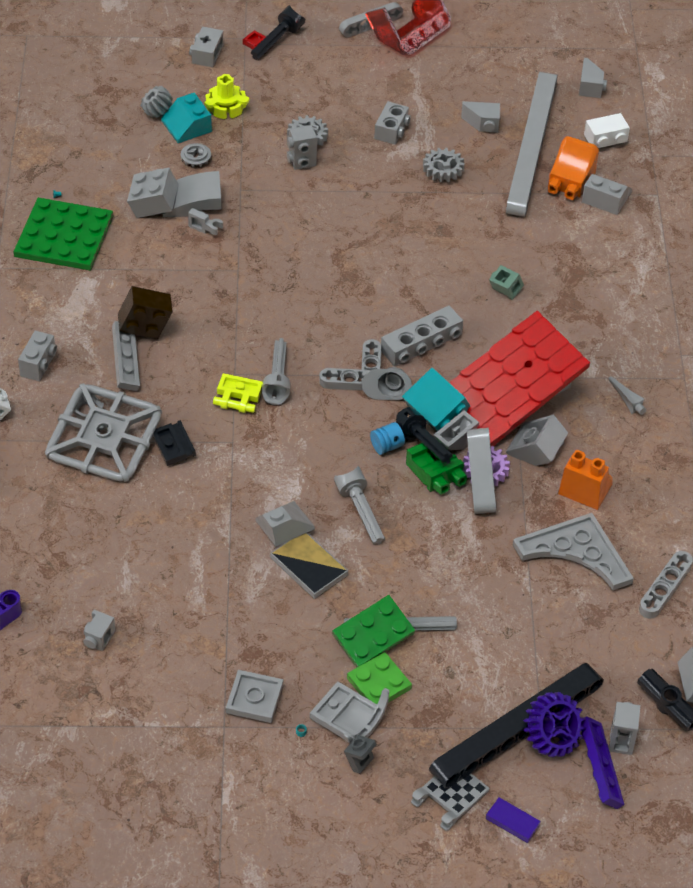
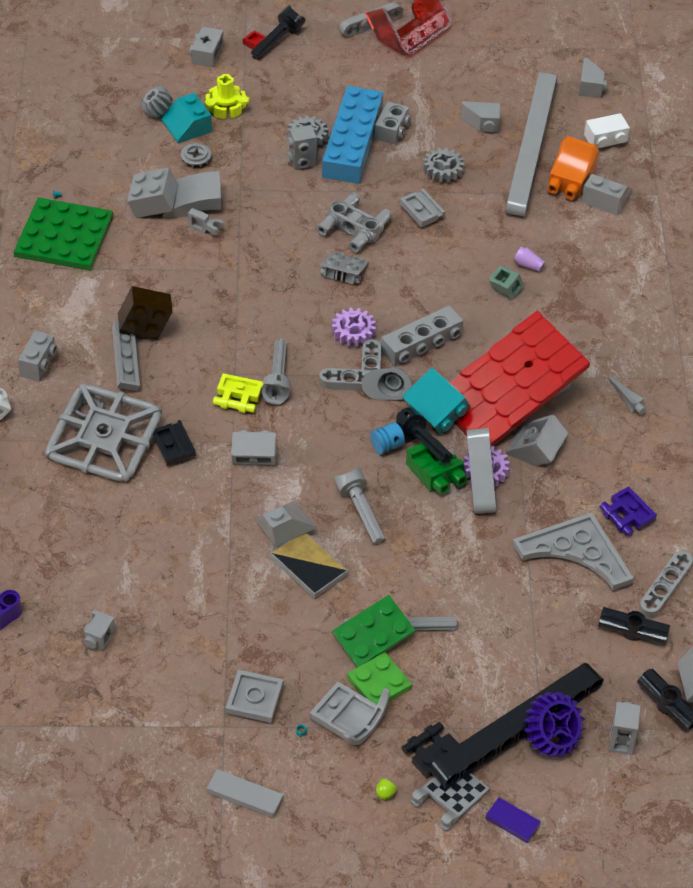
dark grey bracket [344,735,376,774] -> none
light grey slope [433,410,479,450] -> none
orange hips [558,450,613,510] -> none
dark purple plate [581,716,625,809] -> none
none -> light grey tile [207,769,283,818]
none -> light grey brick [231,430,277,465]
none -> light grey piece [317,192,392,253]
none -> light grey hinge [320,252,369,285]
none -> dark azure brick [322,86,383,184]
none -> lavender gear [332,308,376,347]
none -> lime hinge [376,778,397,800]
none -> light grey plate [400,189,445,227]
none -> black plate [401,722,459,779]
none -> lavender cone [514,246,545,272]
none -> black piece [598,607,670,645]
none -> dark purple plate [599,486,657,537]

